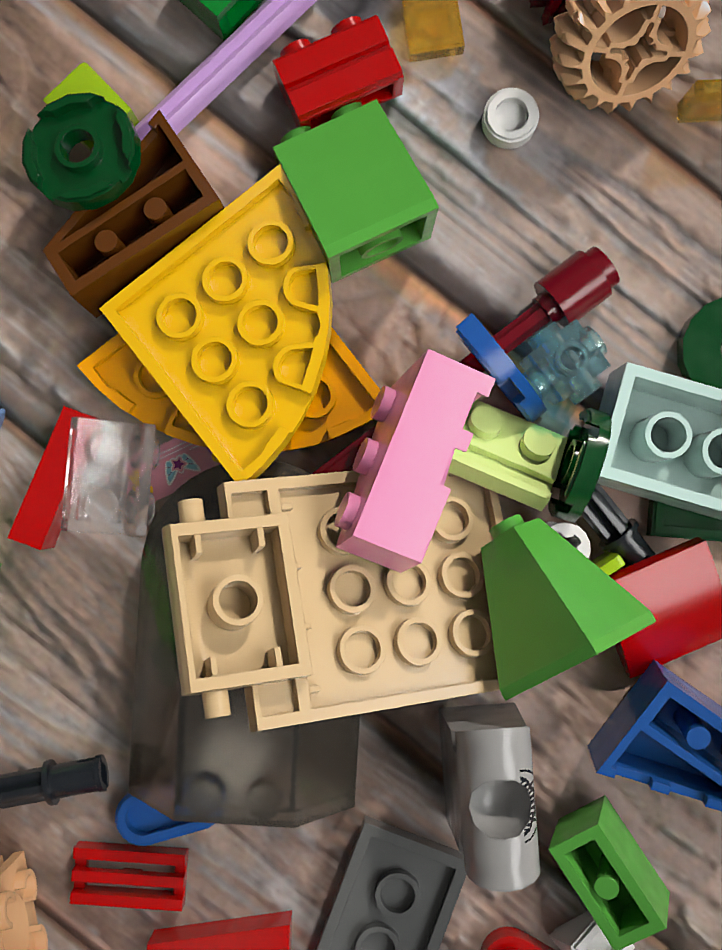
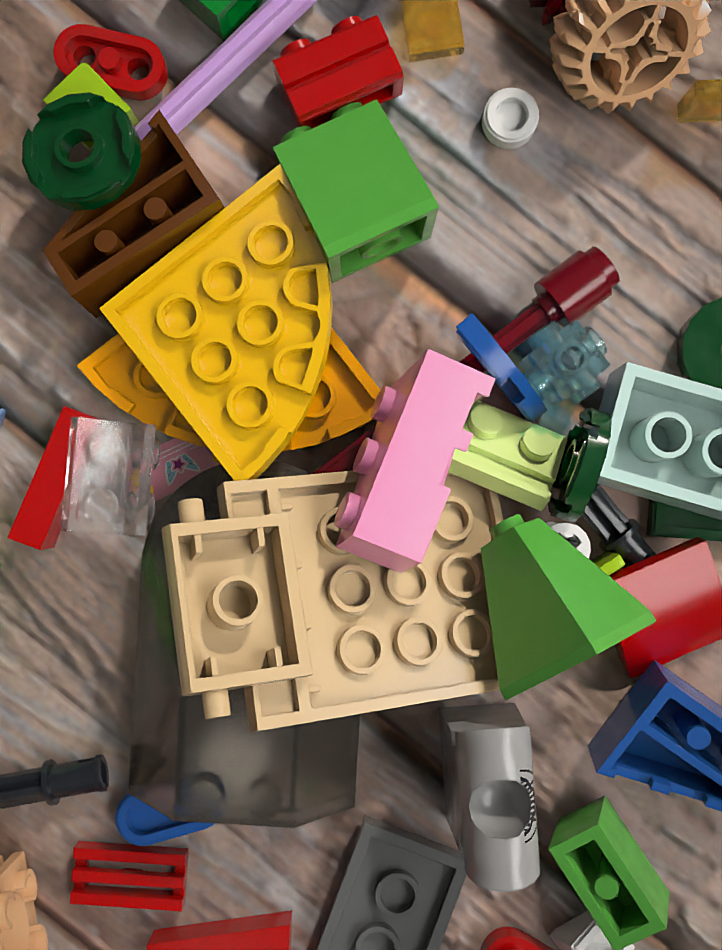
none -> red plate [53,24,168,101]

